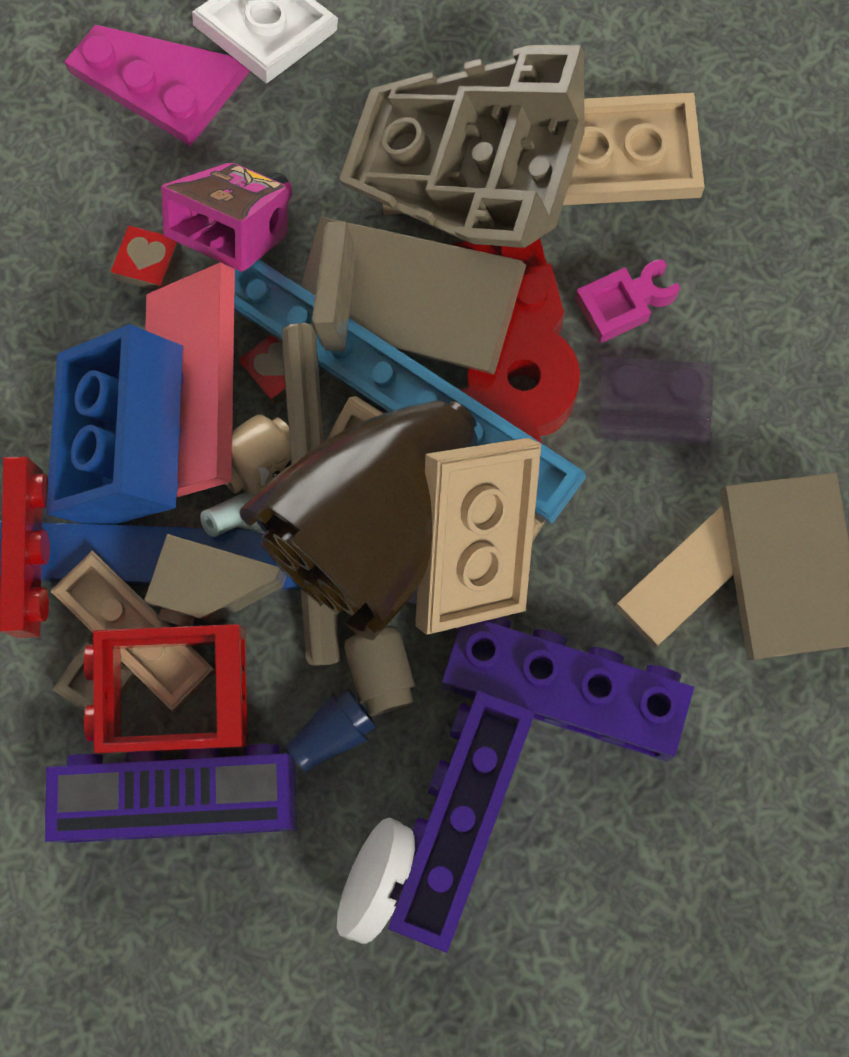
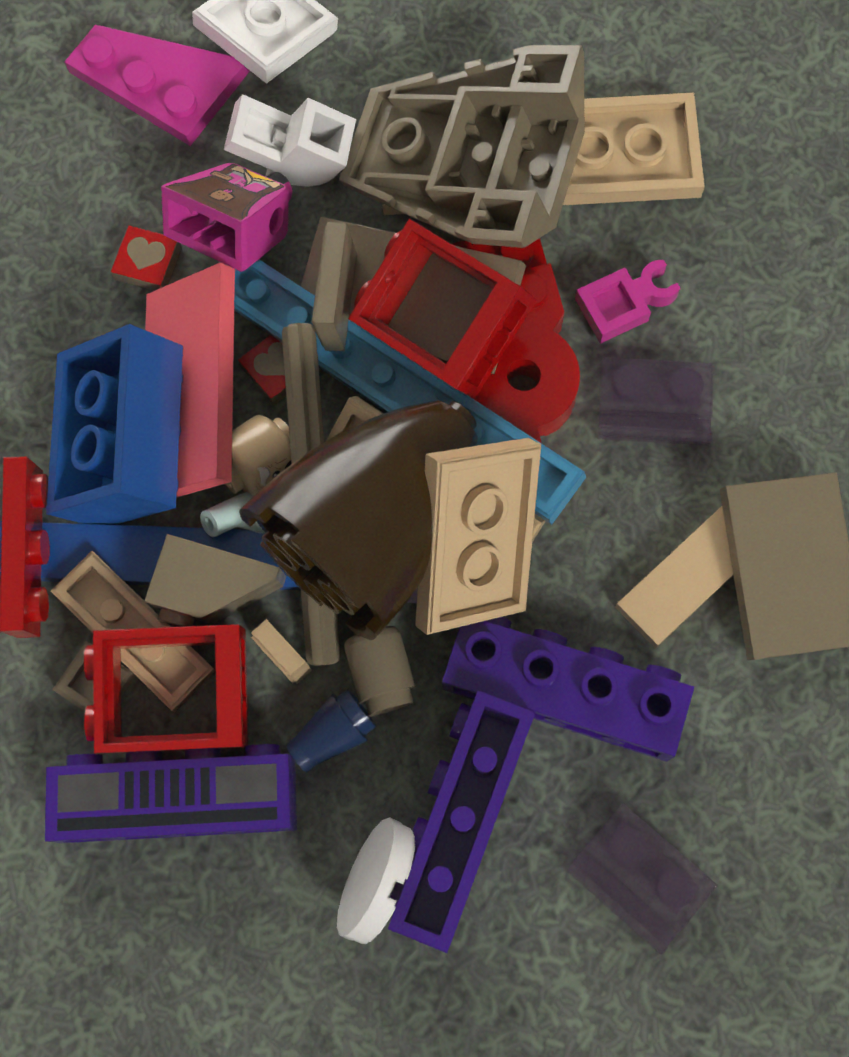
none -> white brick [224,94,356,187]
none -> tan tile [251,619,312,684]
none -> red window [348,219,537,399]
none -> clear purple plate [565,803,718,955]

